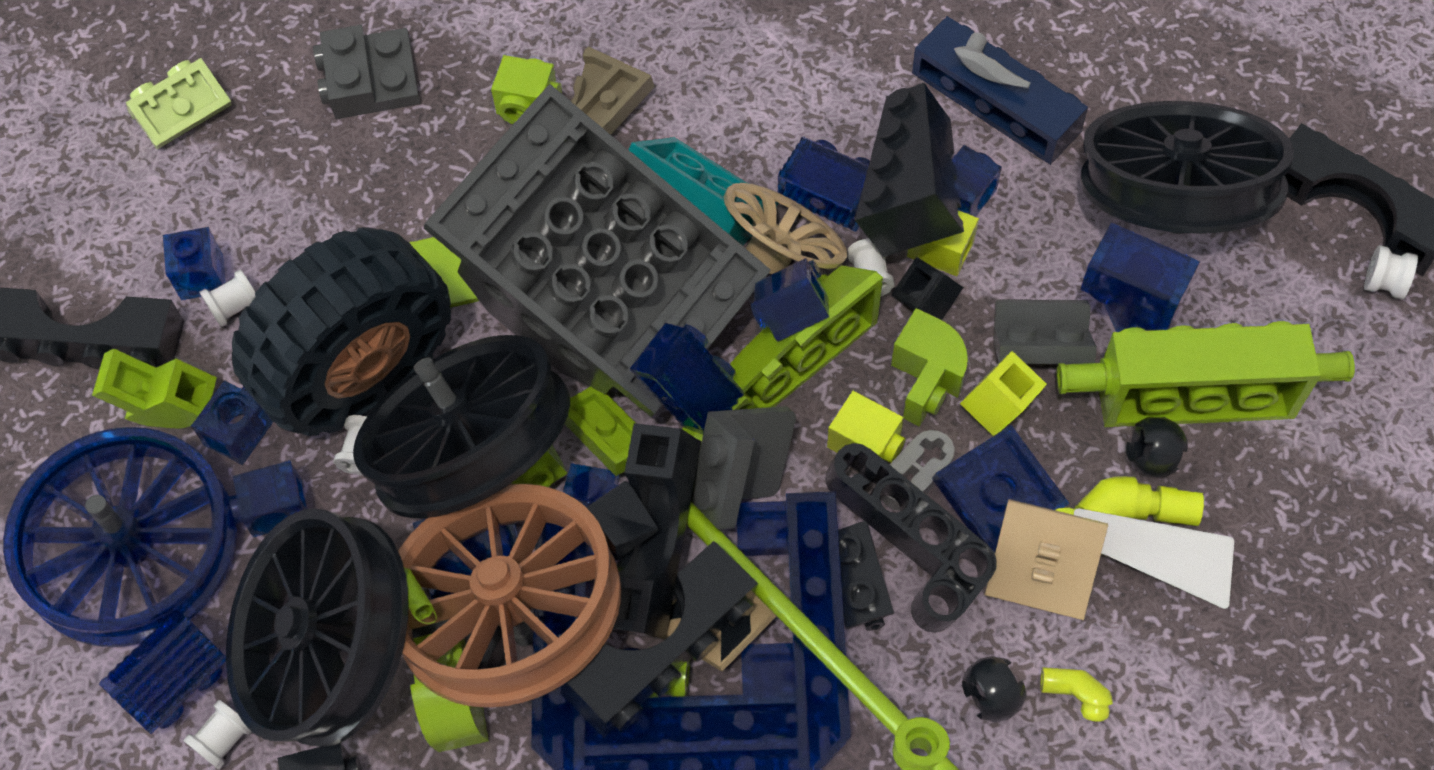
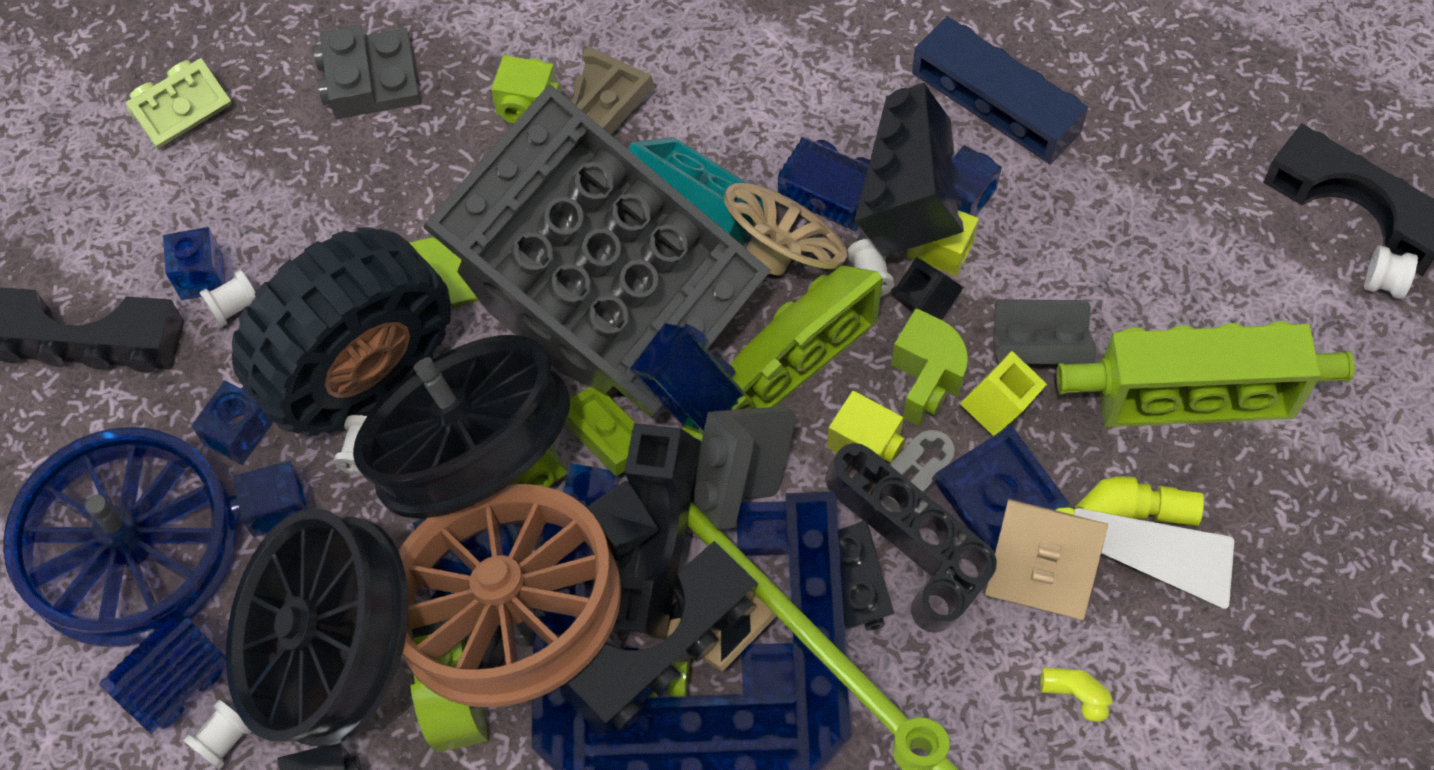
lime brick [92,349,217,429] -> none
lime piece [404,567,437,624] -> none
clear blue brick [751,258,829,342] -> none
light grey bar [954,33,1030,89] -> none
black piece [962,656,1027,723] -> none
black wheel [1080,101,1294,234] -> none
clear blue slope [1080,223,1200,332] -> none
black piece [1126,417,1188,477] -> none

